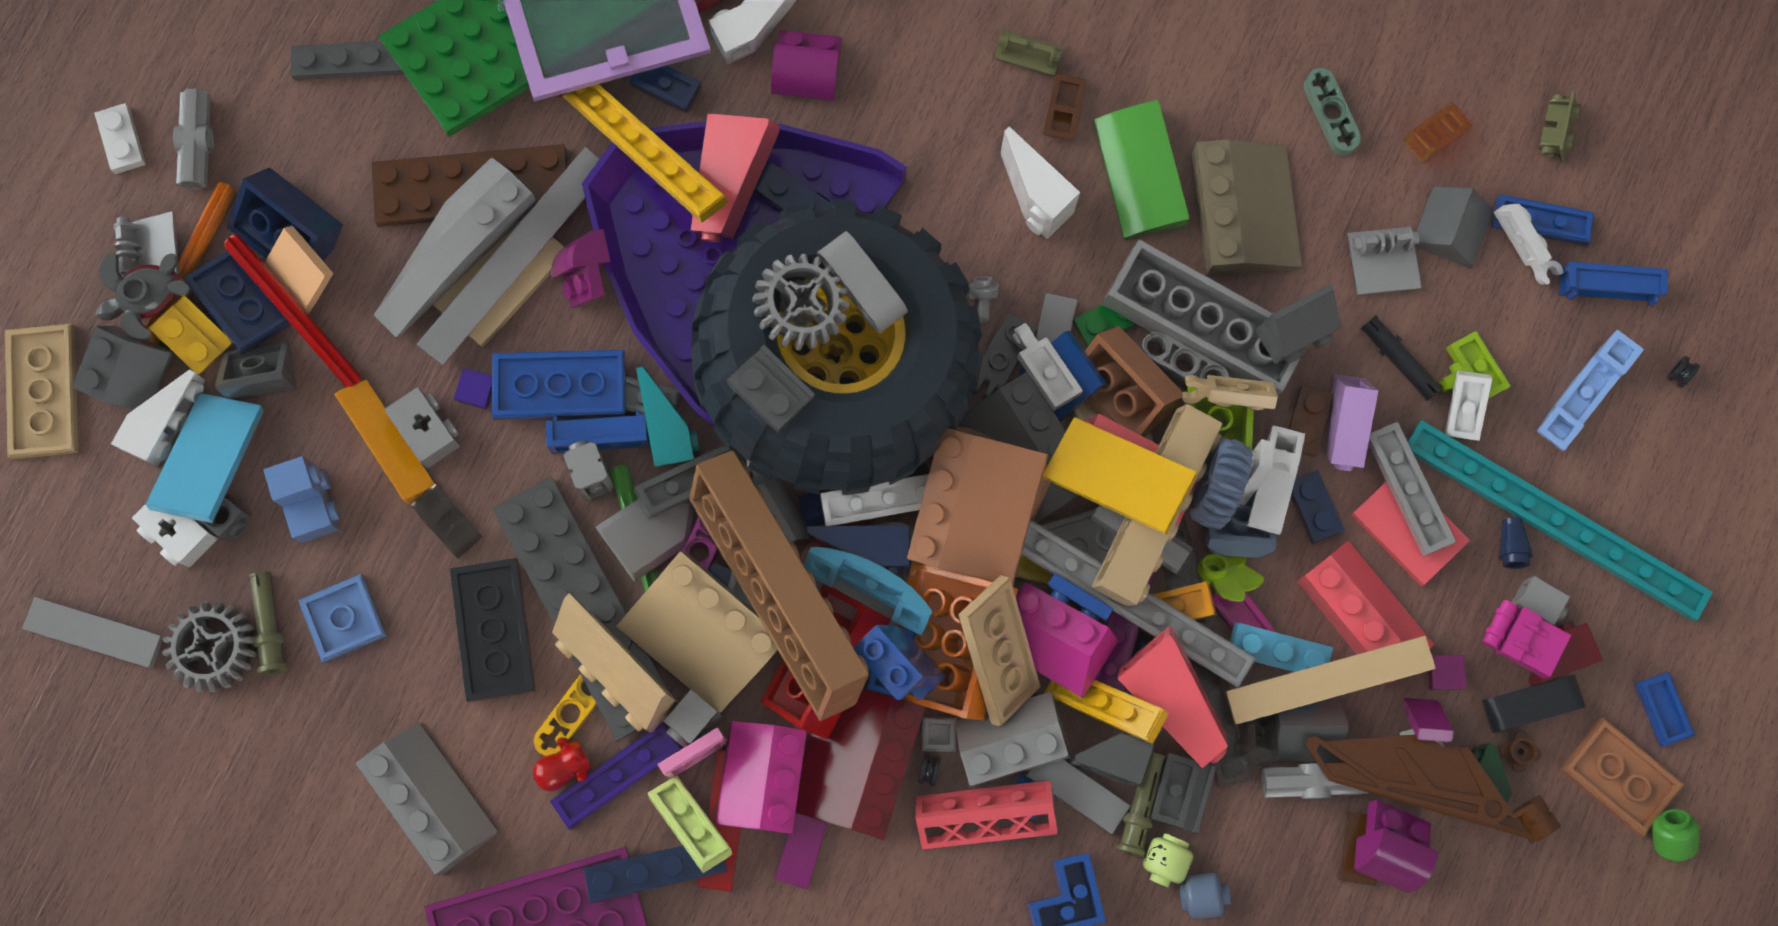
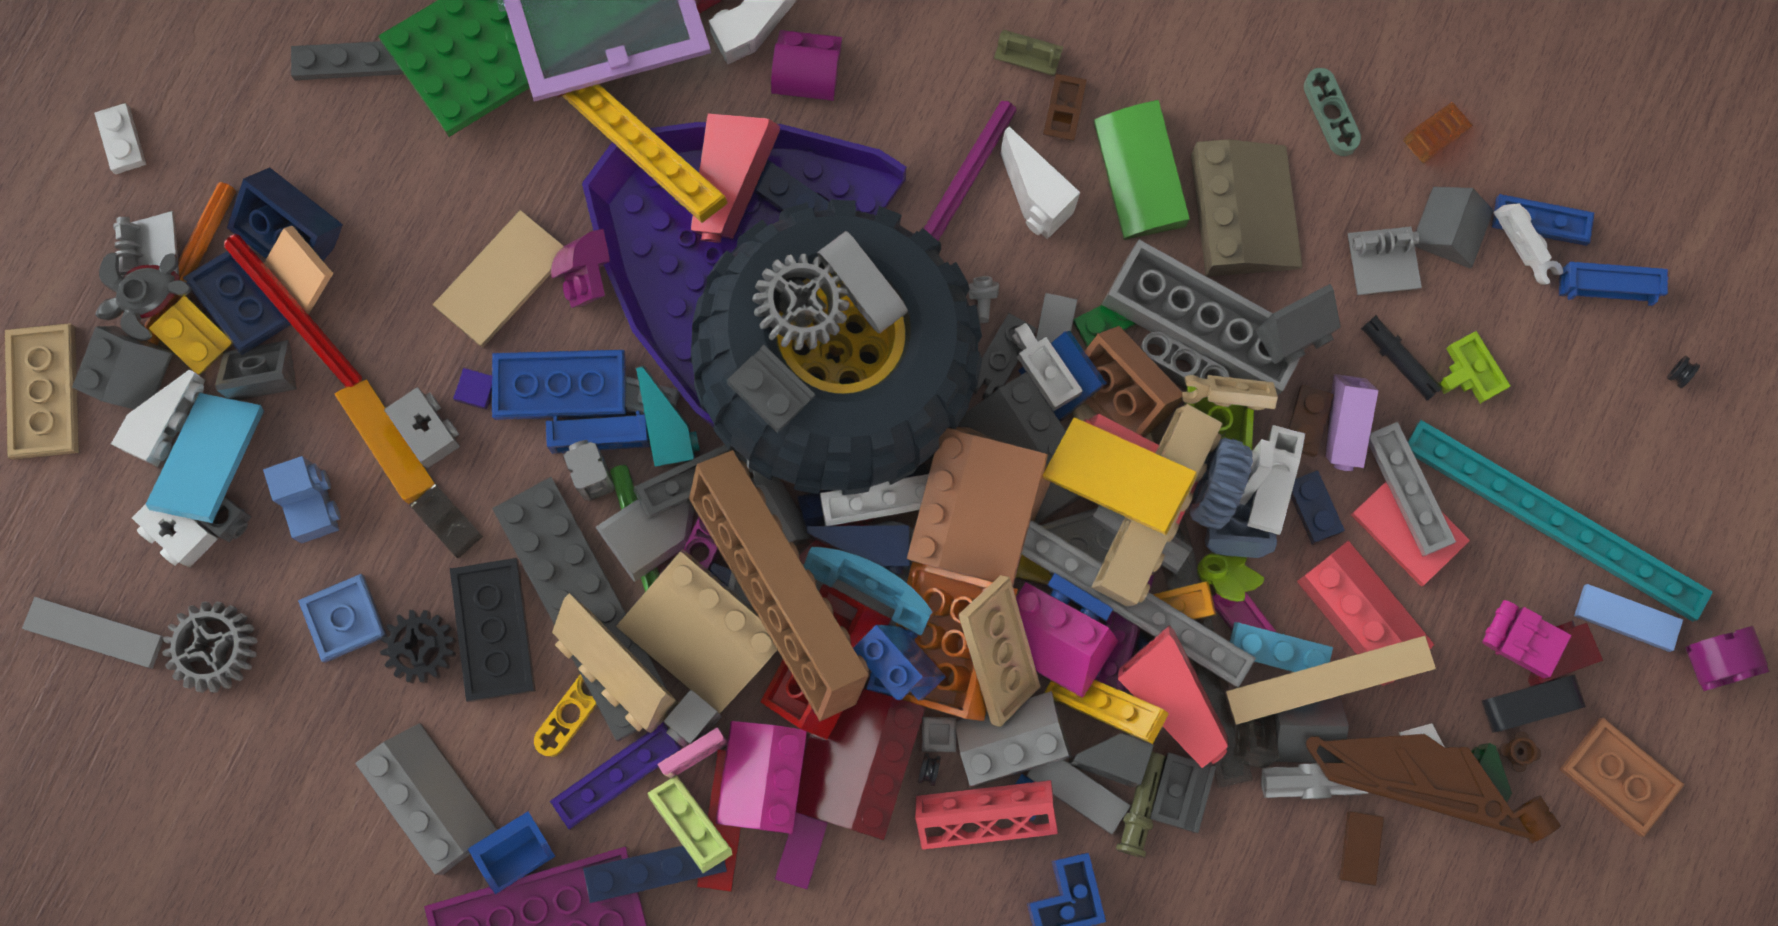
light grey piece [173,89,214,190] -> none
olive pin [249,571,289,676] -> none
reddish brown plate [372,144,567,227] -> none
light grey wedge [374,158,537,339] -> none
light grey tile [416,147,599,365] -> none
red animal [532,737,590,792] -> none
dark blue plate [629,65,701,113] -> none
yellowish green head [1143,833,1194,888] -> none
sand blue head [1180,872,1231,920] -> none
magenta brick [1354,800,1438,893] -> none
magenta tile [1403,698,1454,742] -> none
magenta tile [1429,655,1467,690] -> none
white plate [1445,370,1492,441] -> none
dark blue cone [1499,518,1533,569] -> none
light grey brick [1512,576,1570,625] -> none
light blue slope [1536,329,1644,452] -> none
olive hinge [1539,91,1582,163] -> none
blue tile [1634,672,1695,747] -> none
bright green head [1652,809,1700,862] -> none
none -> black gear [380,610,456,683]
none -> blue panel [468,811,556,894]
none -> magenta axle [924,101,1016,241]
none -> light blue tile [1574,584,1683,652]
none -> magenta brick [1685,626,1770,692]

